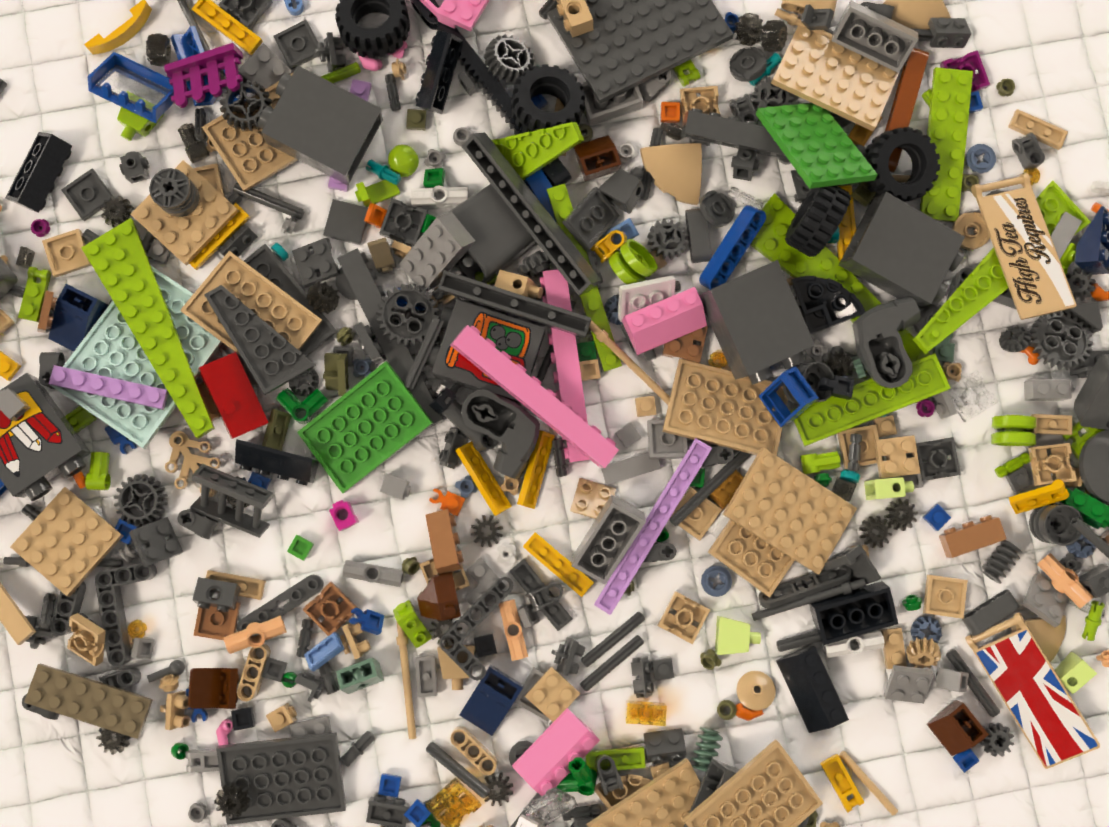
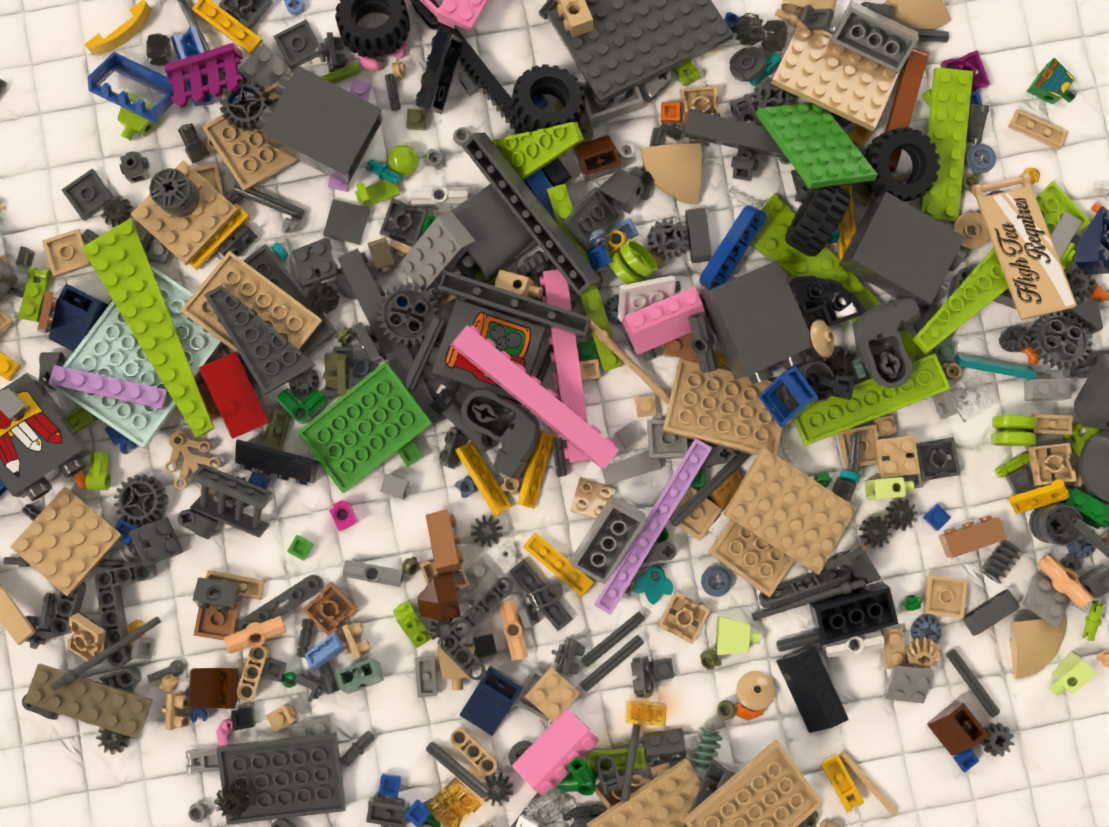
black slope [5,132,73,213] -> none
magenta plate [31,219,50,237] -> none
green hinge [171,743,189,760] -> none
dark grey axle [195,108,206,141] -> none
blue plate [349,608,384,635] -> none
orange plate [364,203,387,228] -> none
tan bar [396,621,417,739] -> none
green plate [423,168,445,188] -> none
orange plate [429,489,465,516] -> none
dark grey gear [484,34,535,85] -> none
dark grey tile [700,190,734,227] -> none
lime piece [800,451,841,474] -> none
magenta plate [916,399,935,417] -> none
dark grey bracket [928,17,972,48] -> none
light grey brick [935,668,969,692] -> none
flag [965,612,1100,769] -> none
olive plate [996,78,1015,96] -> none
dark grey piece [1012,132,1045,171] -> none
none -> dark grey bar [50,616,161,691]
none -> bright green plate [398,441,424,467]
none -> blue plate [587,245,612,270]
none -> sand blue plate [589,229,611,248]
none -> dark grey bar [621,721,641,801]
none -> teal plate [634,566,673,605]
none -> dark grey piece [688,312,718,373]
none -> tan dish [810,320,835,358]
none -> teal tile [955,353,1037,379]
none -> dark grey hinge [966,104,989,144]
none -> torso [1026,57,1077,104]

